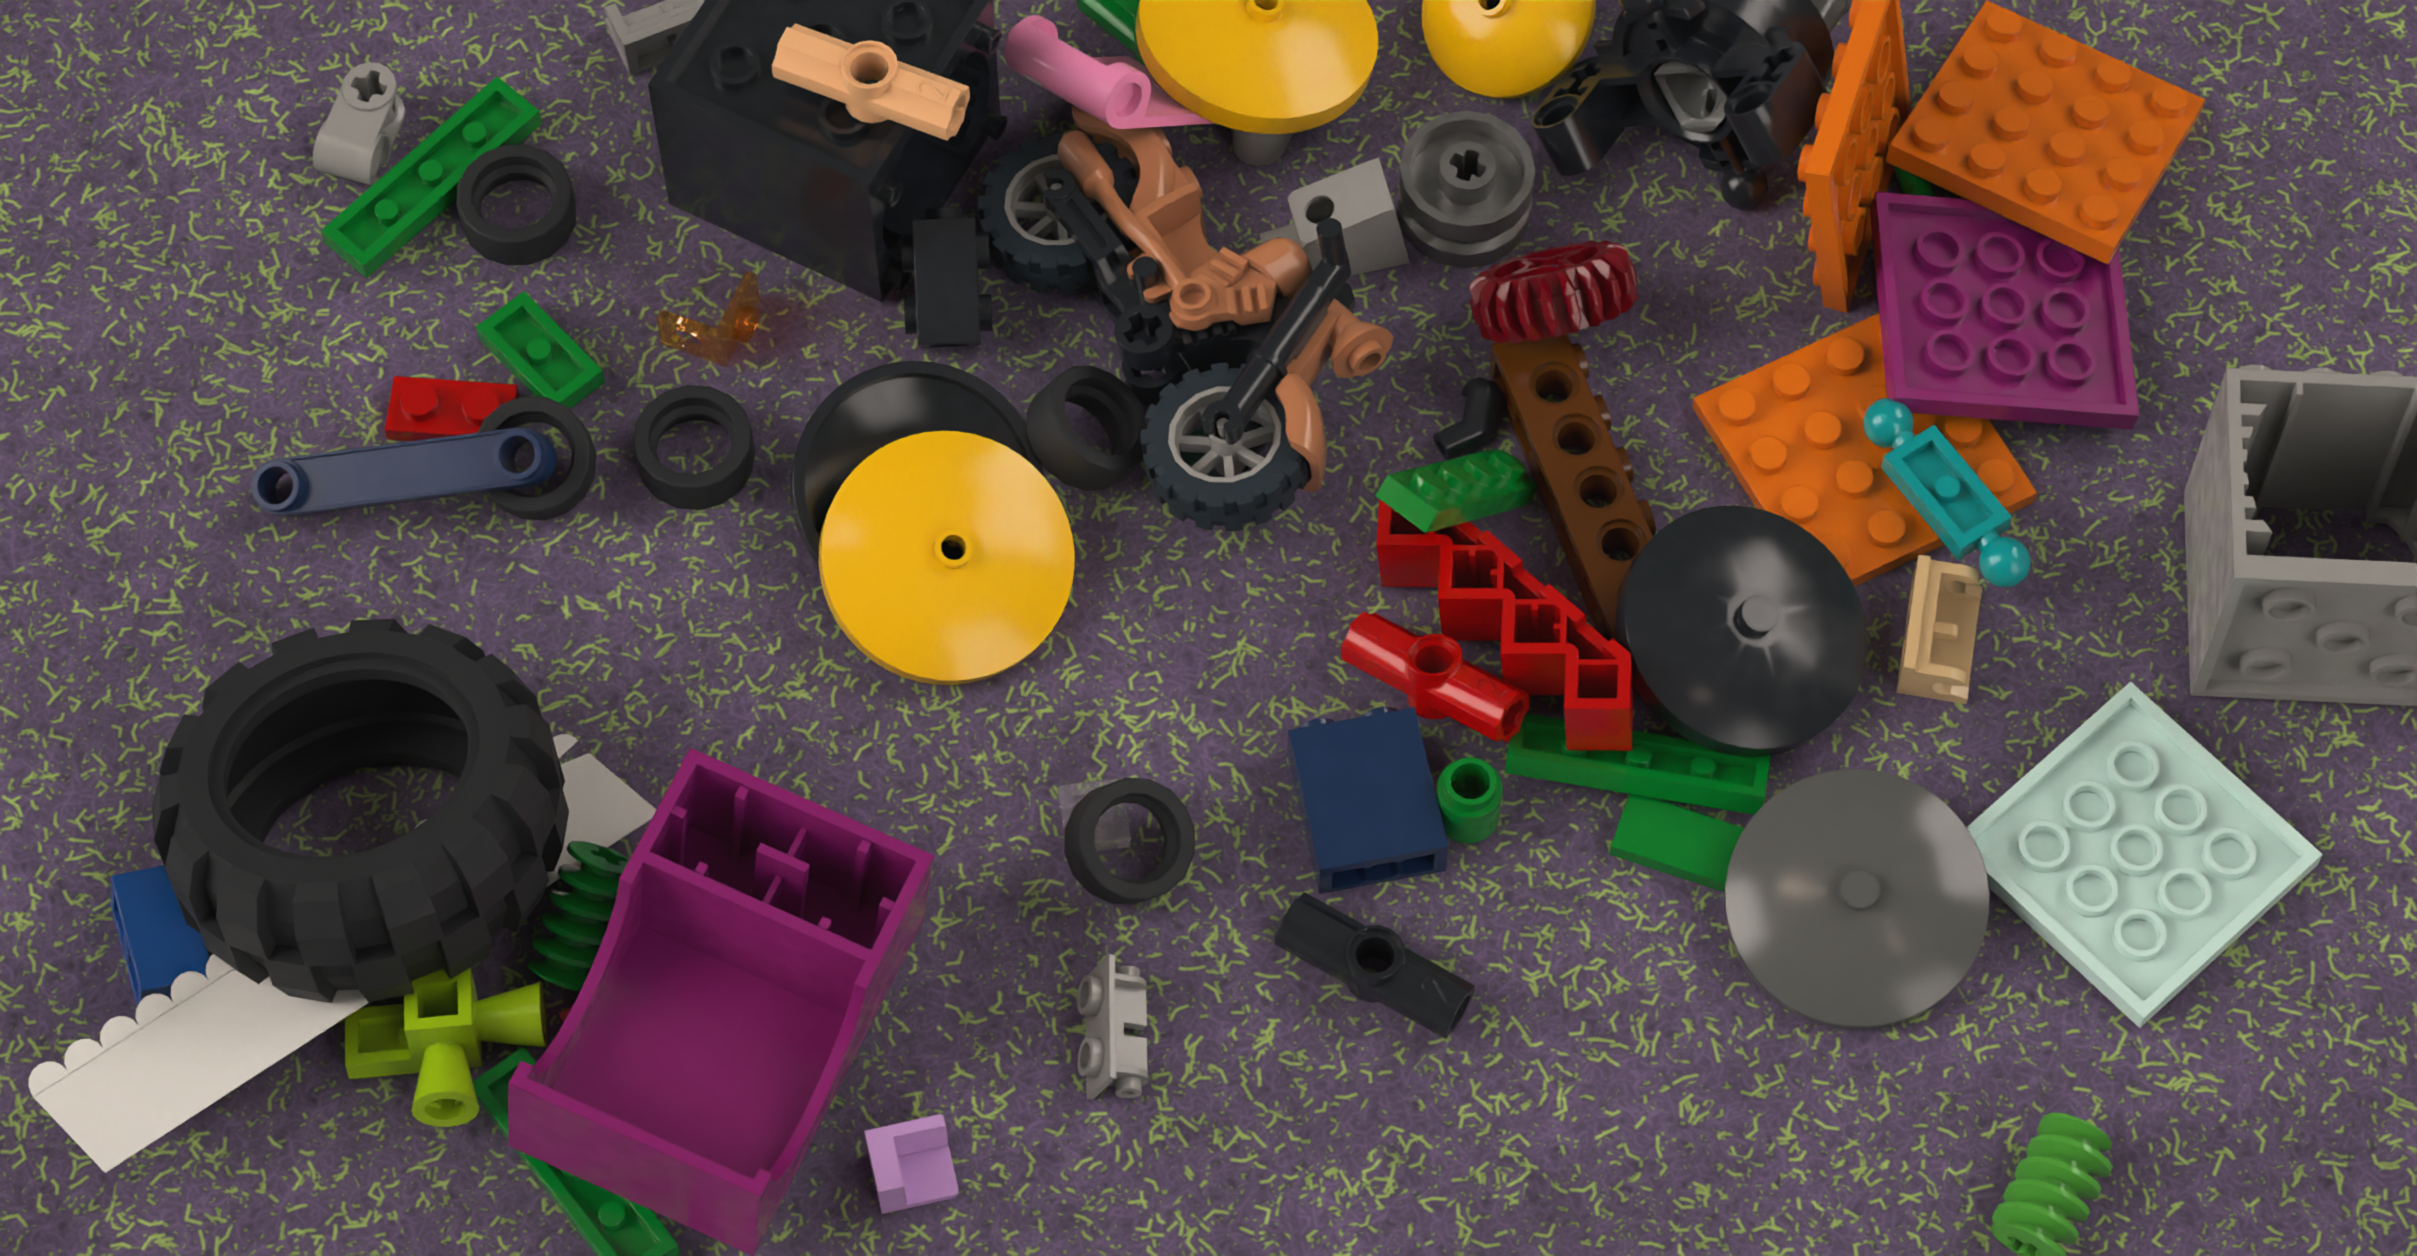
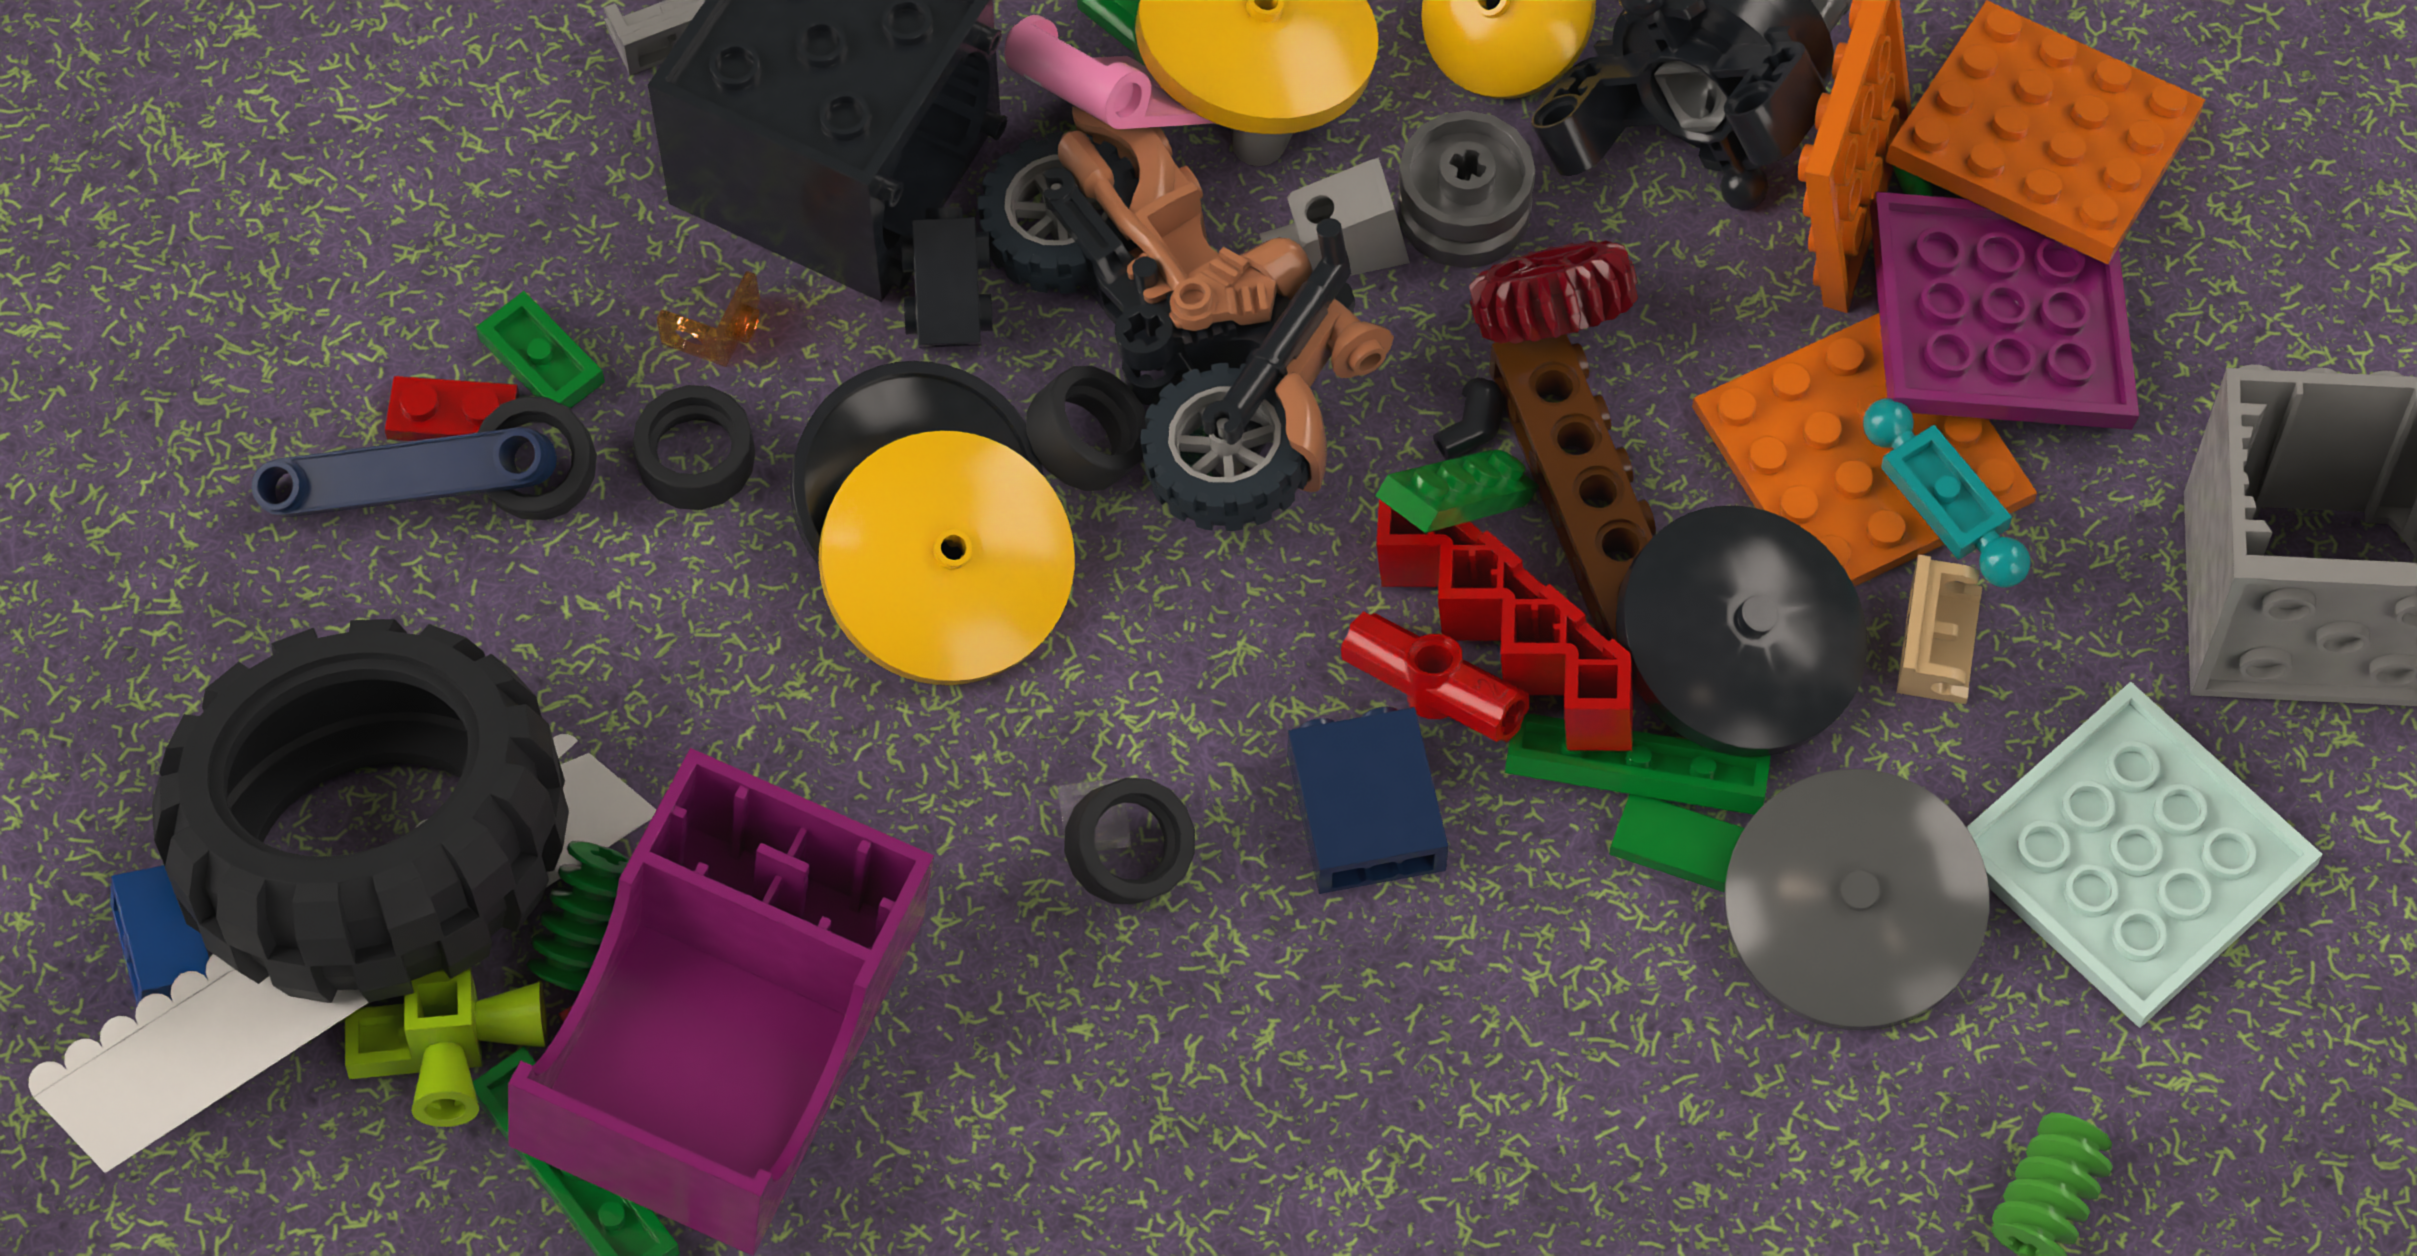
light grey piece [313,62,406,186] -> none
green plate [321,76,542,278] -> none
black tyre [457,144,577,266] -> none
light nougat piece [772,23,970,141] -> none
lavender panel [864,1114,959,1214] -> none
light grey hinge [1077,954,1148,1099] -> none
black piece [1275,892,1475,1039] -> none
green brick [1436,757,1503,844] -> none

